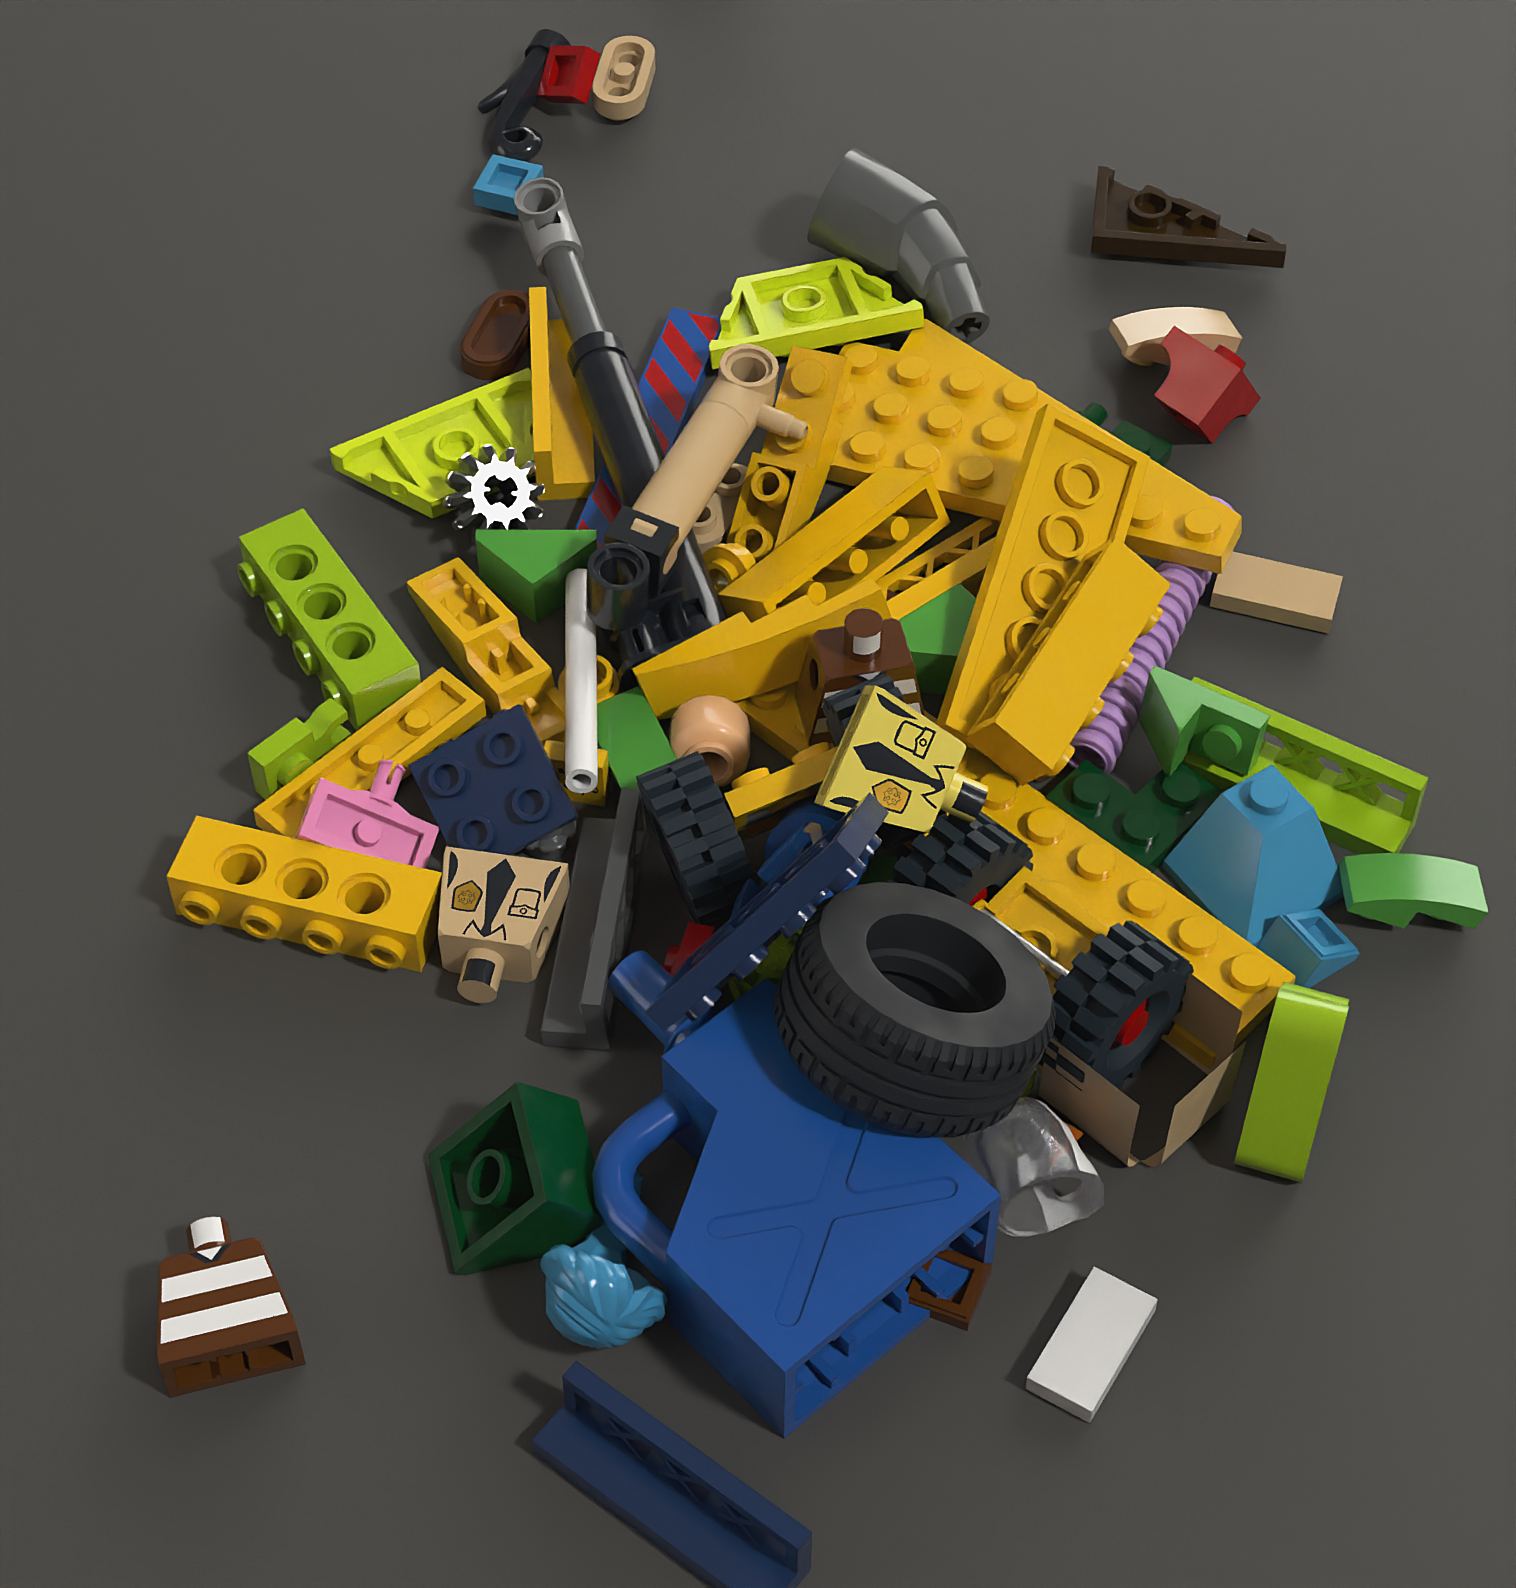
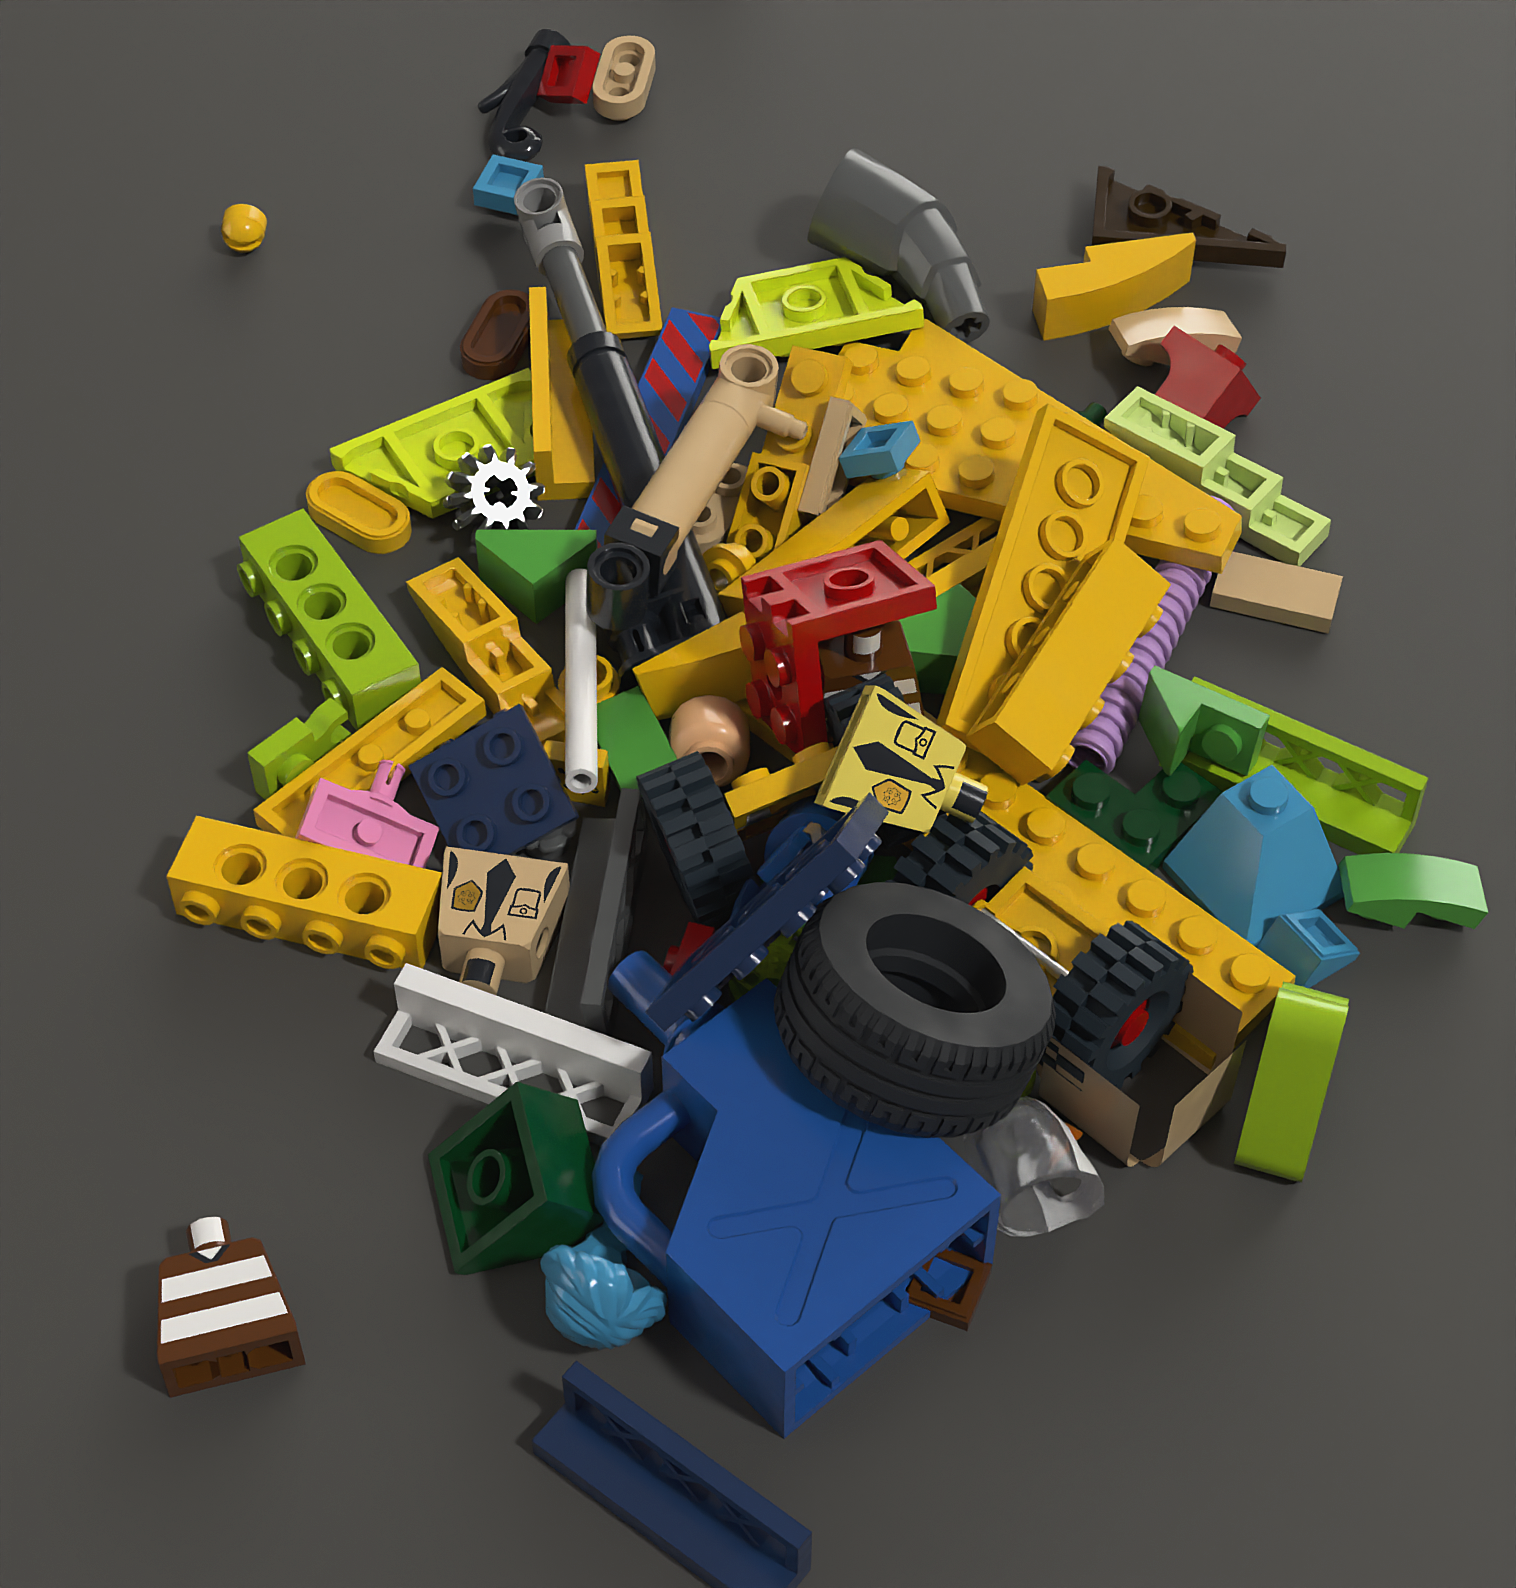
white tile [1025,1267,1158,1423] -> none
none -> yellow hinge [221,204,267,253]
none -> yellow tile [306,471,412,554]
none -> white fence [374,963,654,1146]
none -> yellow slope [585,160,663,339]
none -> red bracket [739,540,937,754]
none -> tan tile [798,396,867,521]
none -> dark azure plate [839,420,921,479]
none -> yellow slope [1032,232,1196,341]
none -> yellowish green slope [1104,386,1331,566]

